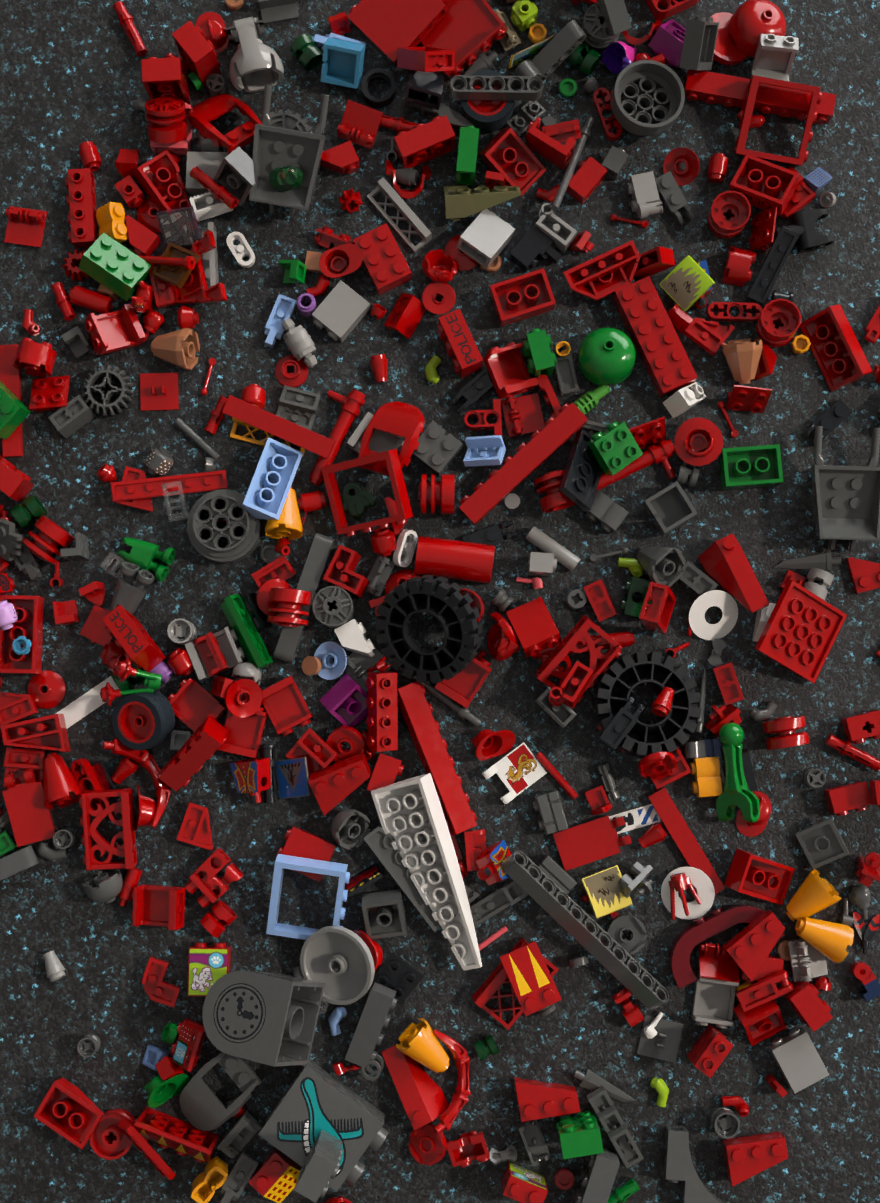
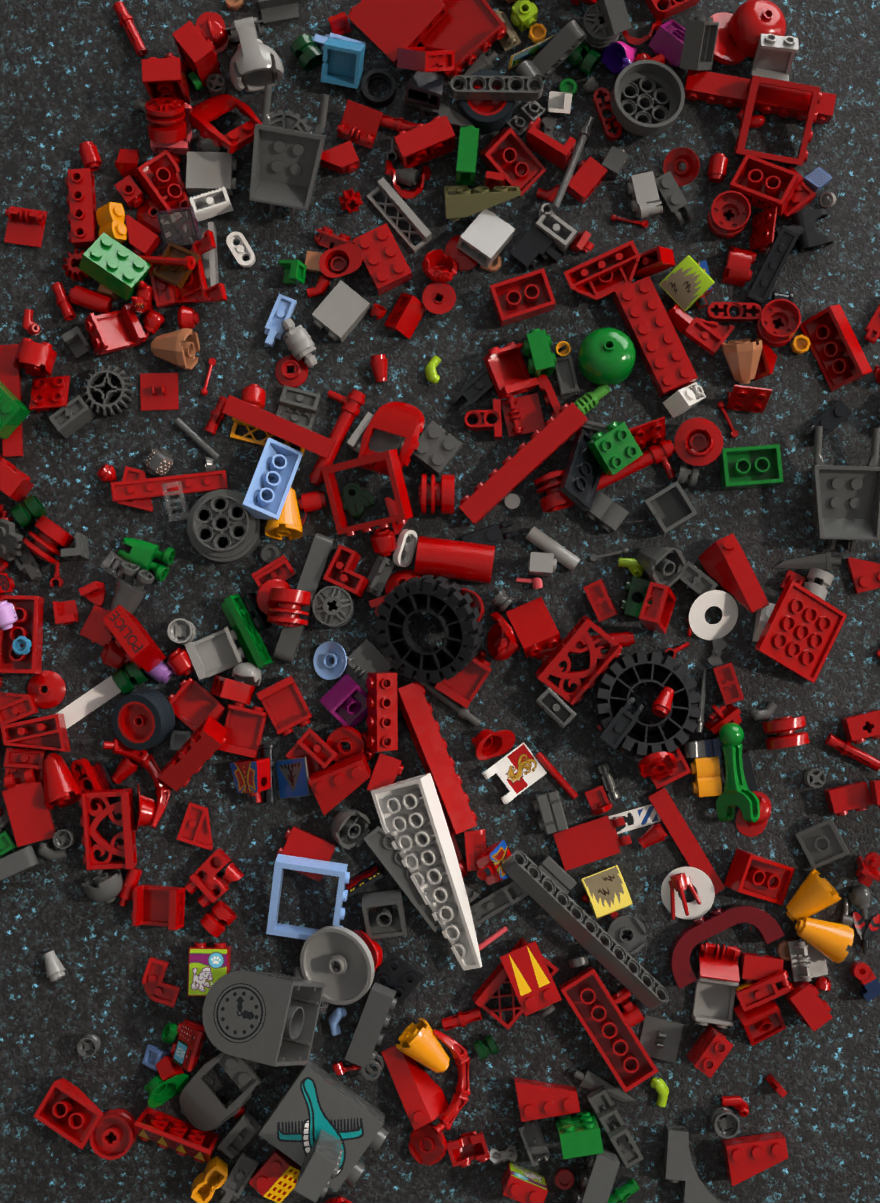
red plant [100,653,162,706] -> none
red tile [117,1119,176,1180] -> none
red pin [190,166,239,209] -> none
red hinge [194,632,229,677] -> none
dark grey slope [213,147,255,206] -> none
red dish [225,679,263,718] -> none
dark green rock [269,166,303,192] -> none
red arm [274,538,290,556] -> none
medium lavender brick [297,293,317,317] -> none
nougat tile [302,656,321,675] -> none
white slope [334,619,375,657] -> none
red hand [367,657,391,672] -> none
red brick [437,308,483,378] -> none
light blue bracket [463,435,506,467] -> none
red hinge [542,119,582,143] -> none
red hinge [548,661,594,709] -> none
dark grey wheel [566,589,586,610] -> none
dark grey hips [618,861,653,898] -> none
white hand [643,1012,664,1039] -> none
red wedge [722,910,785,982] -> none
light grey brick [768,1028,829,1093] -> none
none -> red pin [441,1007,482,1031]
none -> white panel [547,91,572,114]
none -> red brick [559,965,659,1093]

